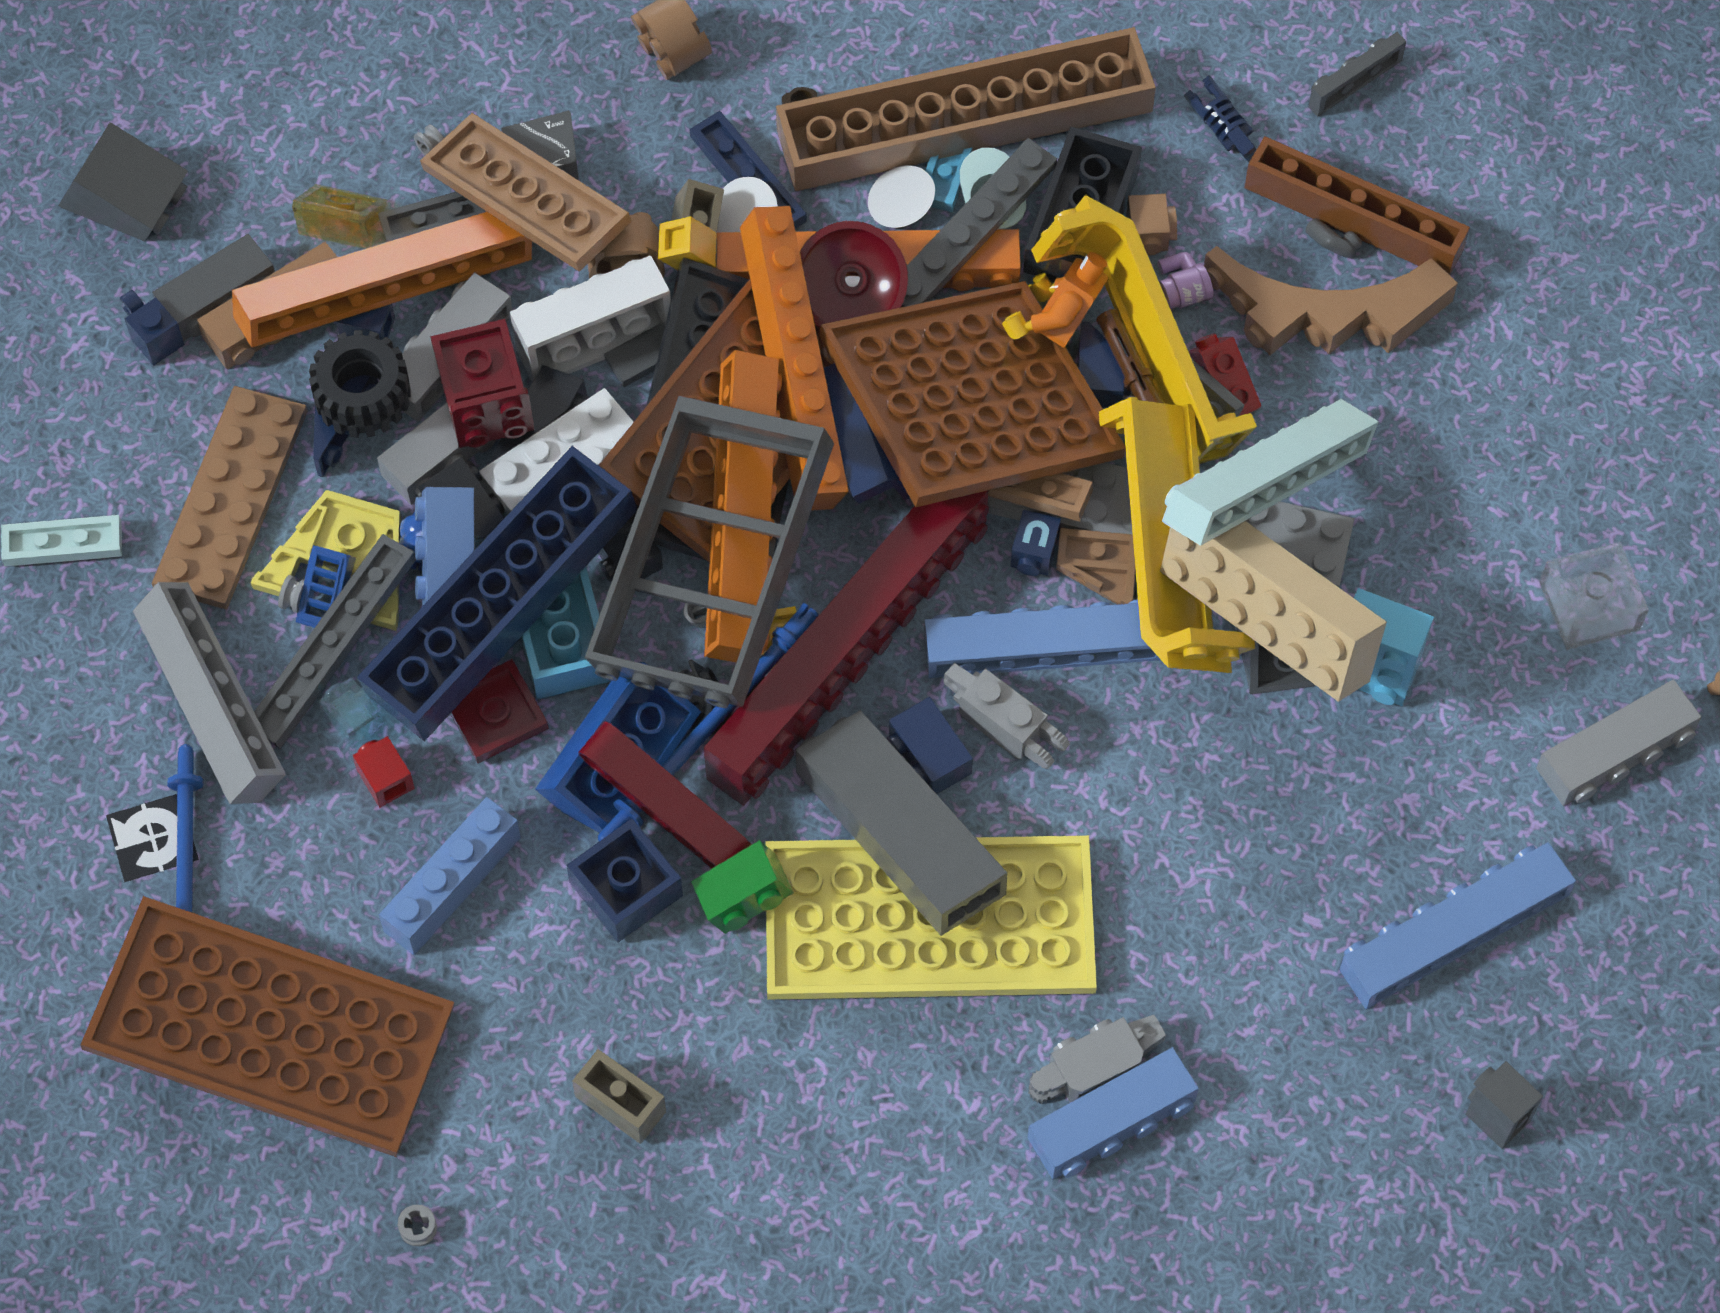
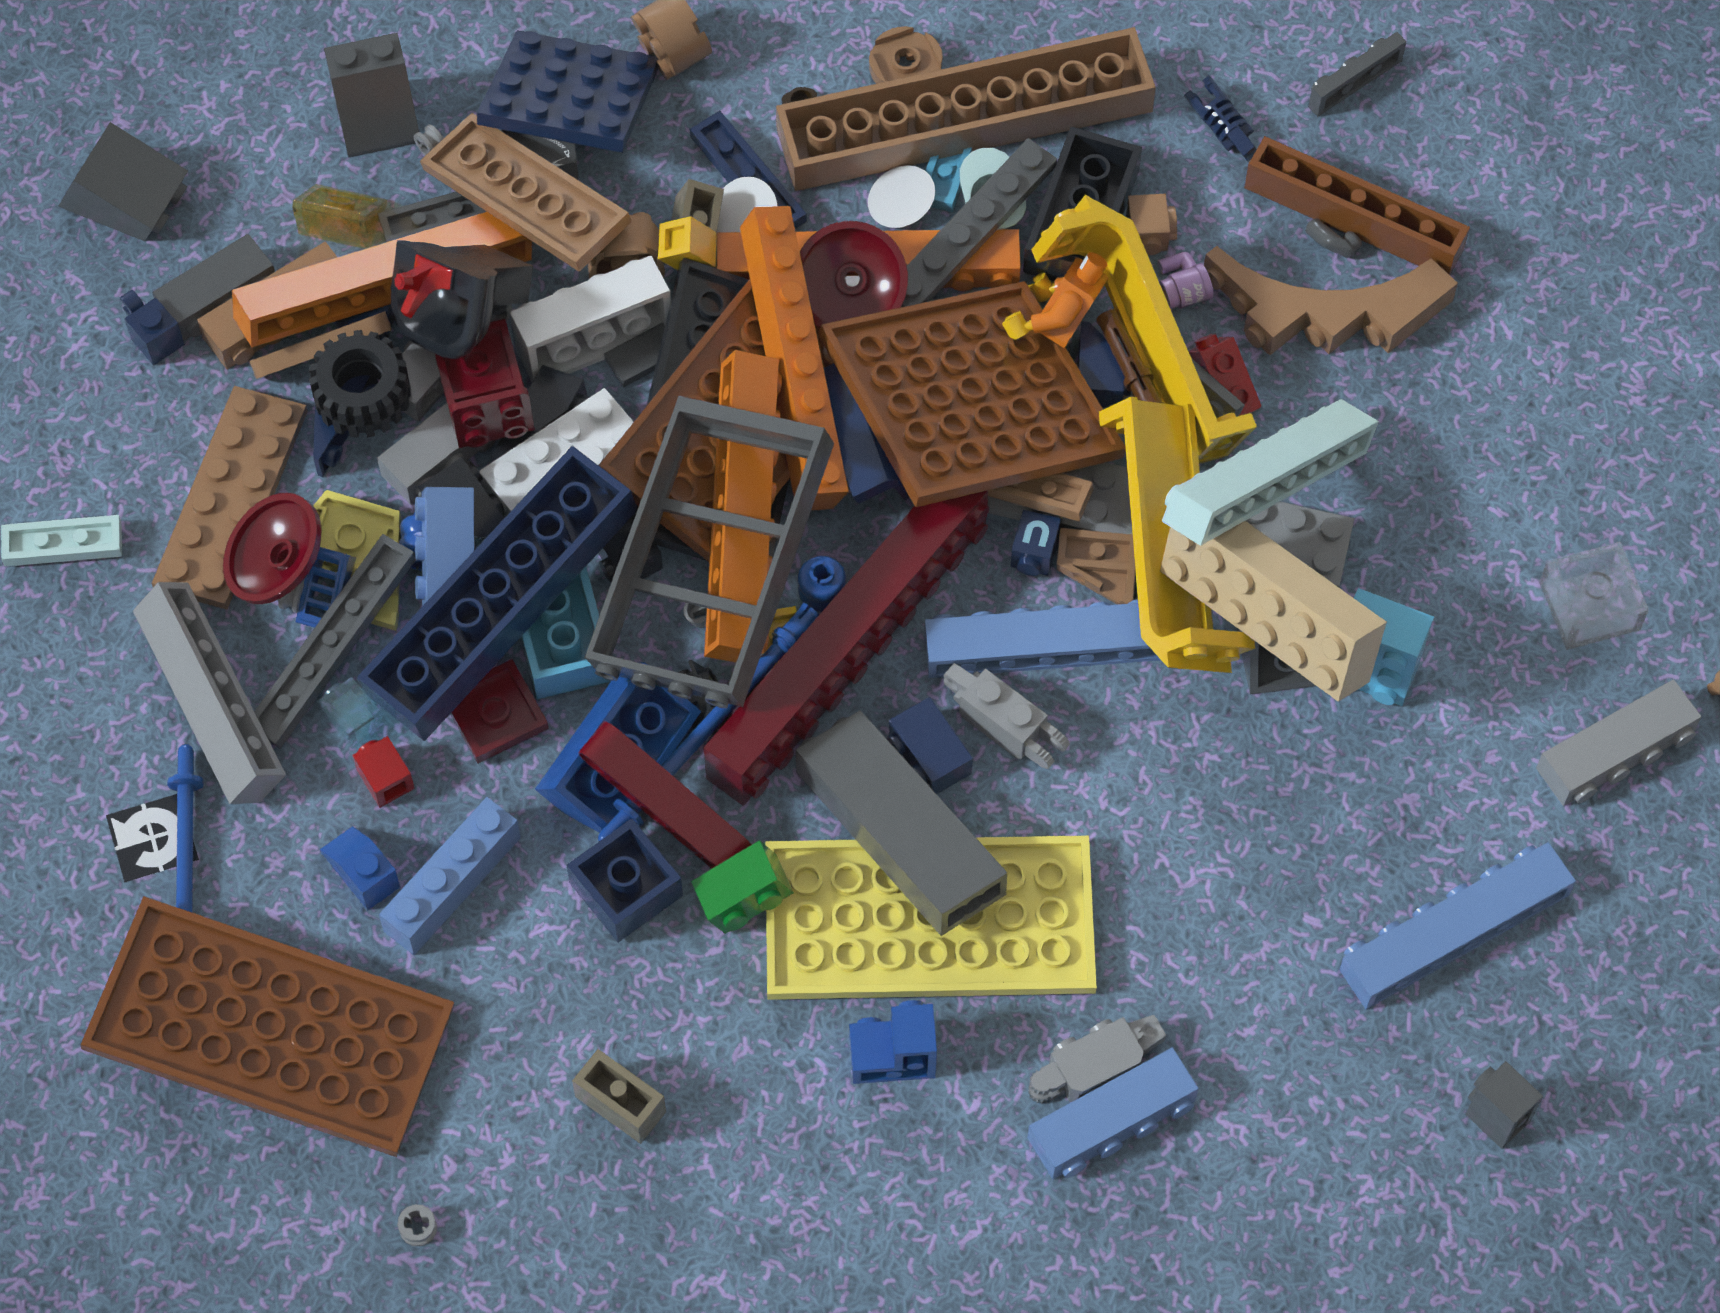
none -> dark red dish [223,493,322,604]
none -> medium nougat beam [249,311,392,379]
none -> blue slope [320,826,400,911]
none -> dark grey slope [324,33,419,158]
none -> black piece [391,240,533,360]
none -> dark blue plate [477,30,659,153]
none -> blue piece [797,556,847,612]
none -> blue brick [849,1000,937,1084]
none -> medium nougat plate [869,26,943,84]

